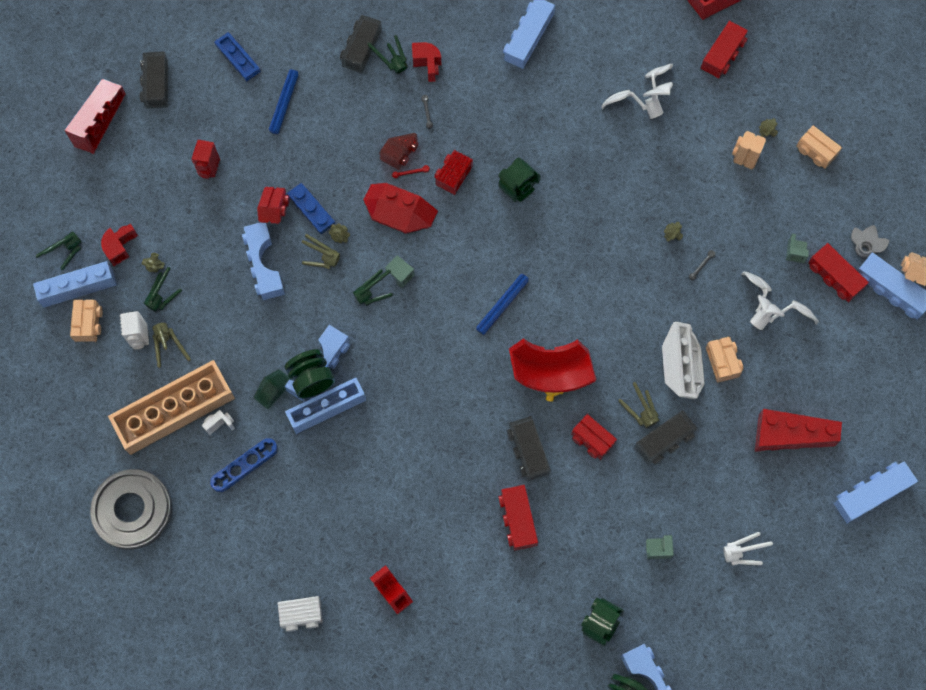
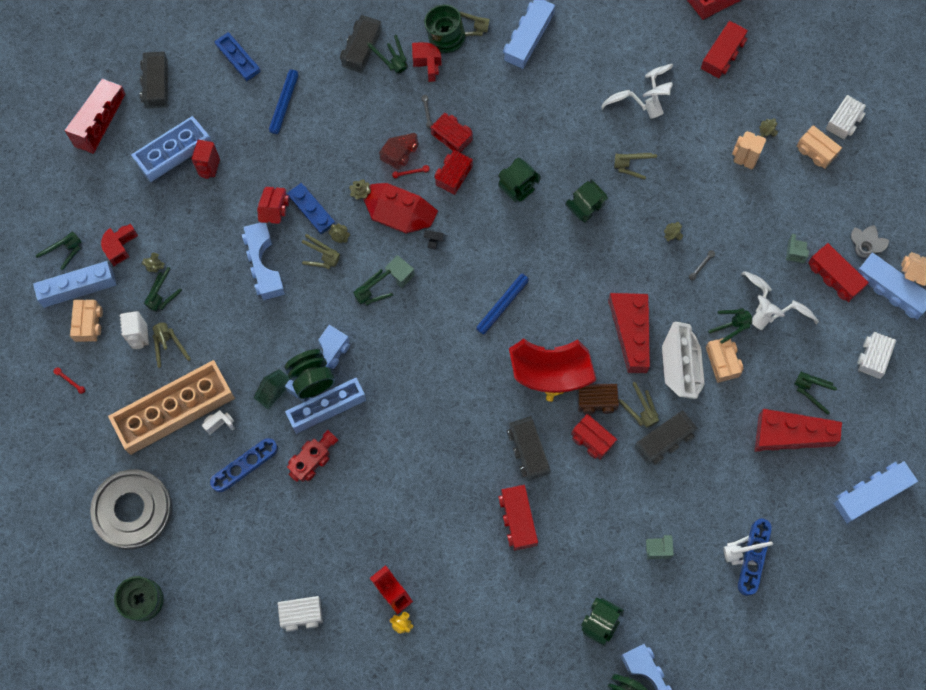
none -> red hinge [53,367,85,394]
none -> dark green wheel [114,576,164,622]
none -> light blue brick [131,116,212,183]
none -> red brick [287,430,339,482]
none -> olive plant [349,179,371,200]
none -> yellow plant [390,612,414,634]
none -> dark green wheel [424,4,466,53]
none -> black tile [424,230,445,249]
none -> red brick [431,113,473,153]
none -> olive plant [460,12,490,36]
none -> dark green brick [565,179,608,223]
none -> reddish brown brick [577,384,619,414]
none -> red wedge [608,293,650,373]
none -> olive plant [614,153,657,179]
none -> dark green plant [708,308,752,344]
none -> blue beam [738,518,771,596]
none -> dark green plant [794,371,837,415]
none -> white brick [826,95,866,140]
none -> white brick [857,332,896,379]

